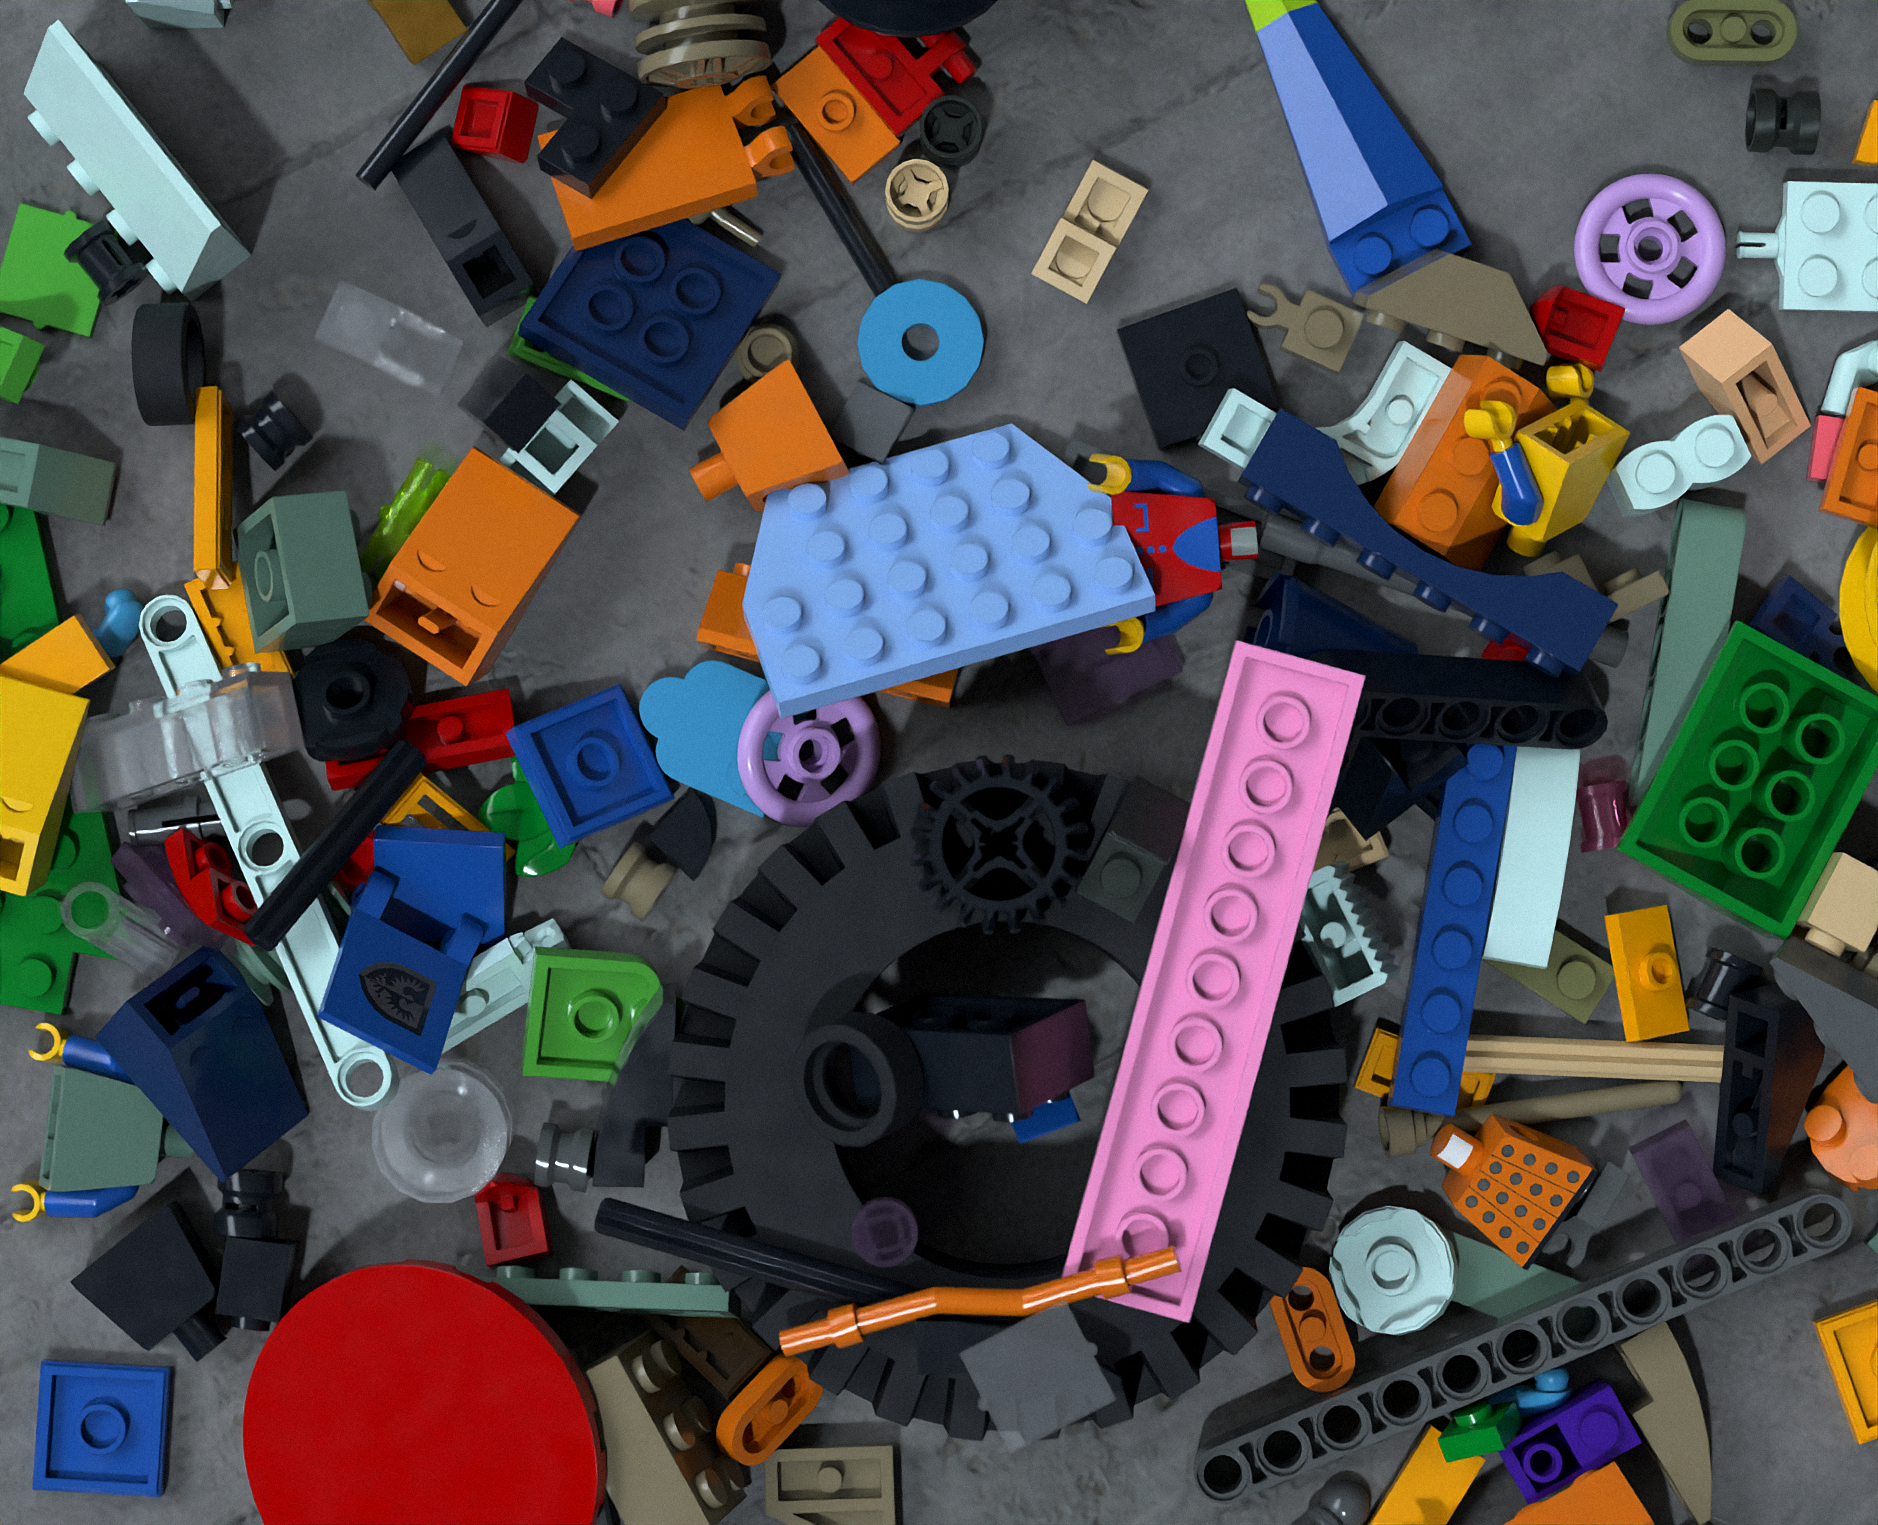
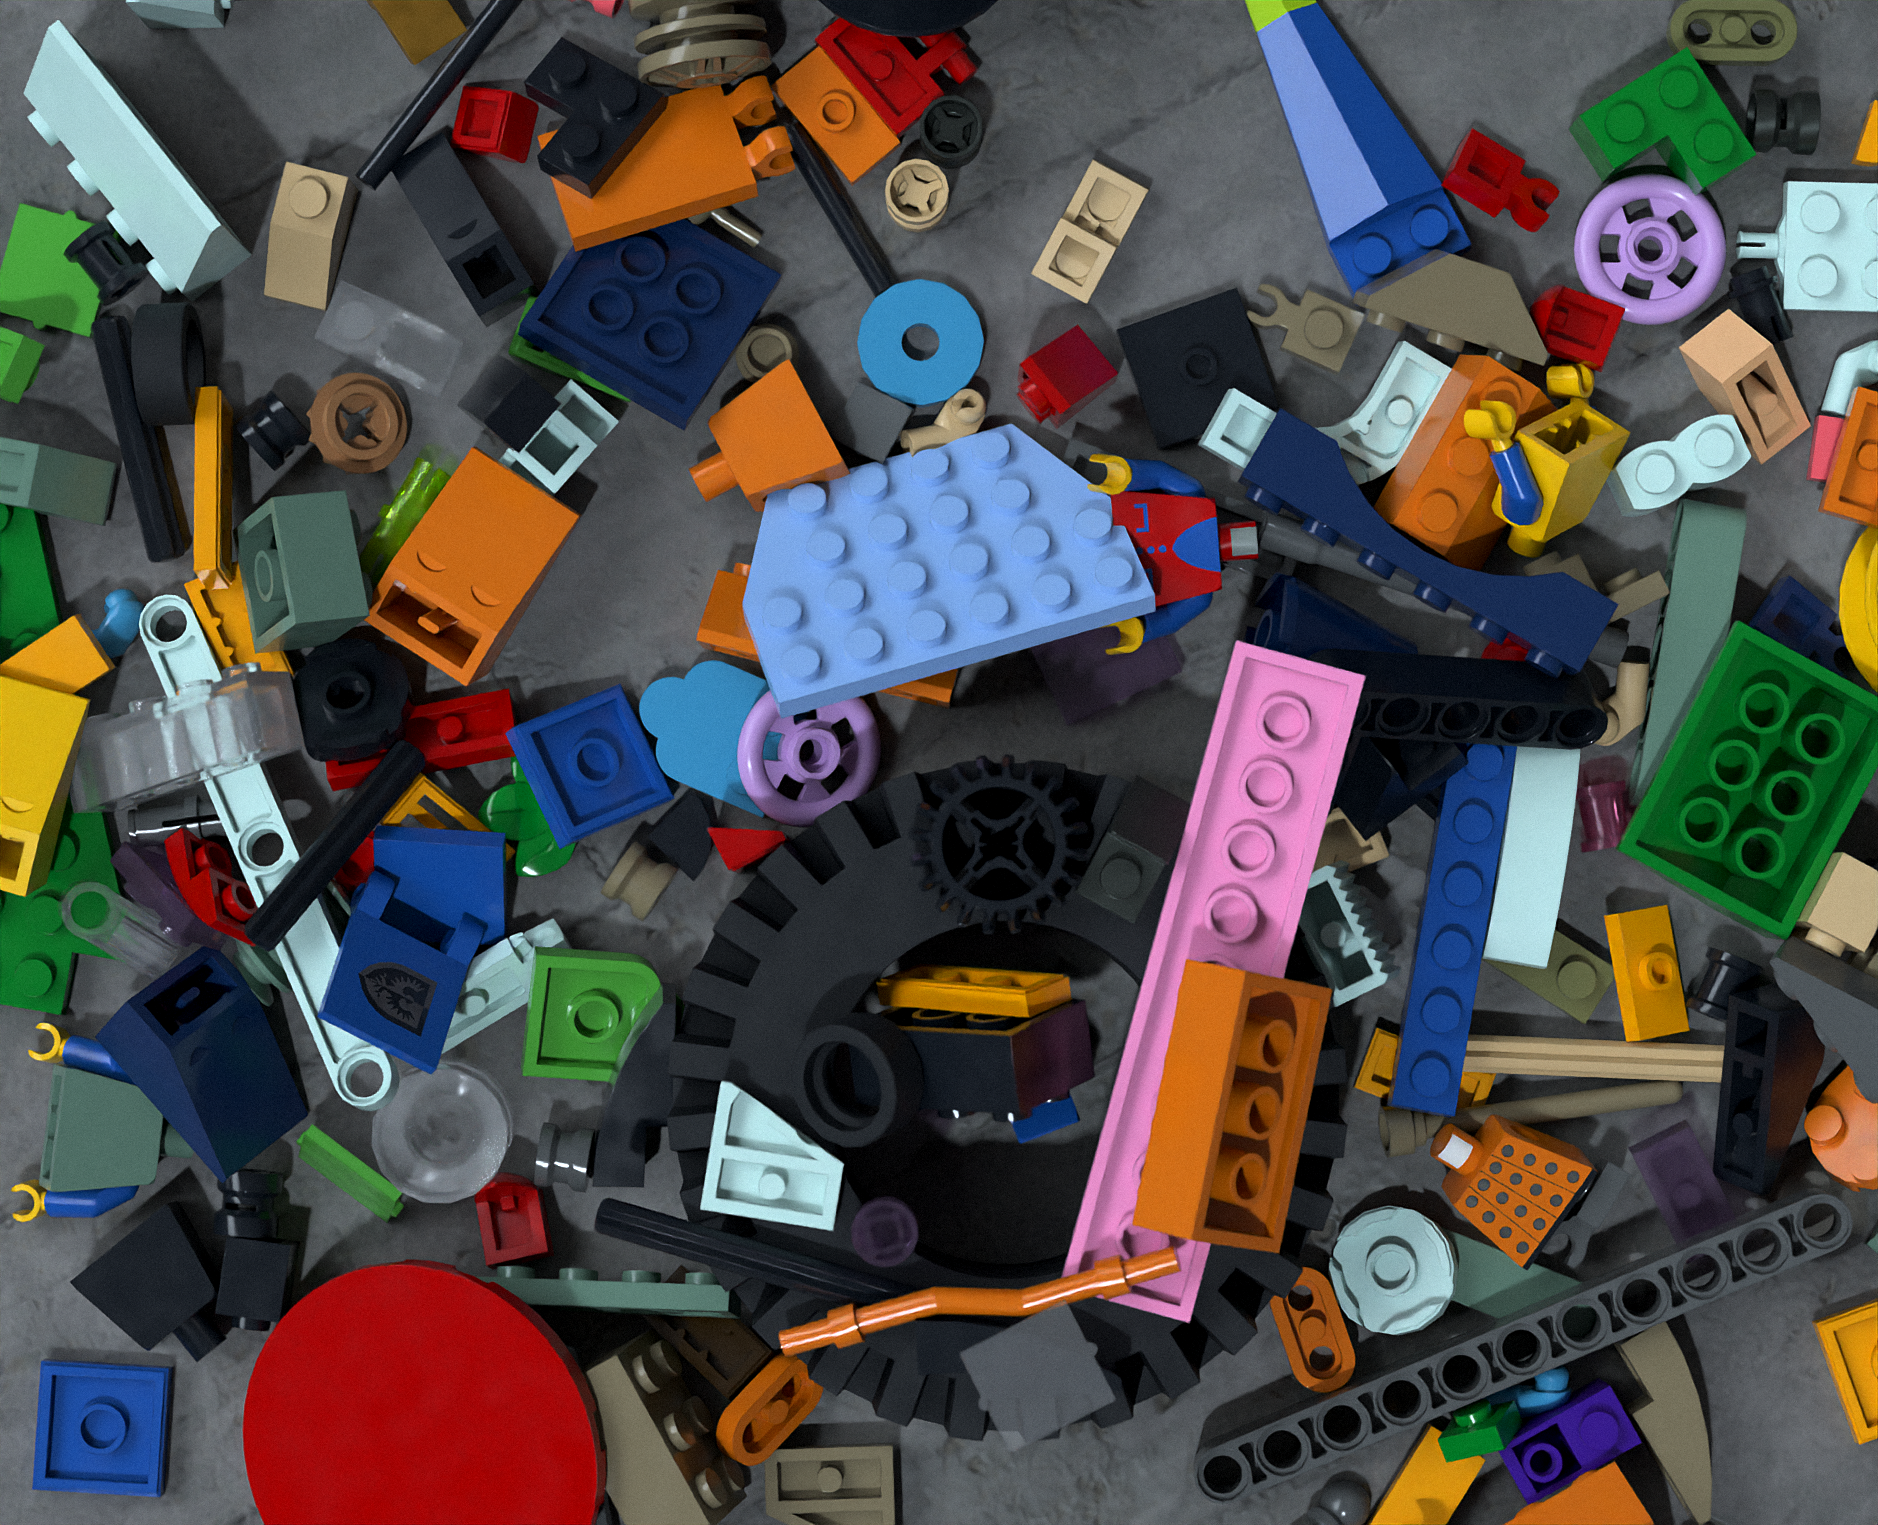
none -> black axle [90,316,185,563]
none -> tan slope [264,162,358,312]
none -> bright green piece [296,1124,404,1223]
none -> medium nougat gear [306,373,407,475]
none -> light aqua wing [700,1080,844,1231]
none -> red slope [707,827,790,873]
none -> light orange tile [877,964,1072,1018]
none -> tan arm [901,389,986,457]
none -> red slope [1016,324,1118,429]
none -> orange slope [1132,959,1332,1253]
none -> red plate [1441,128,1560,233]
none -> green brick [1569,47,1757,196]
none -> tan arm [1595,660,1650,746]
none -> black pin [1728,266,1794,345]

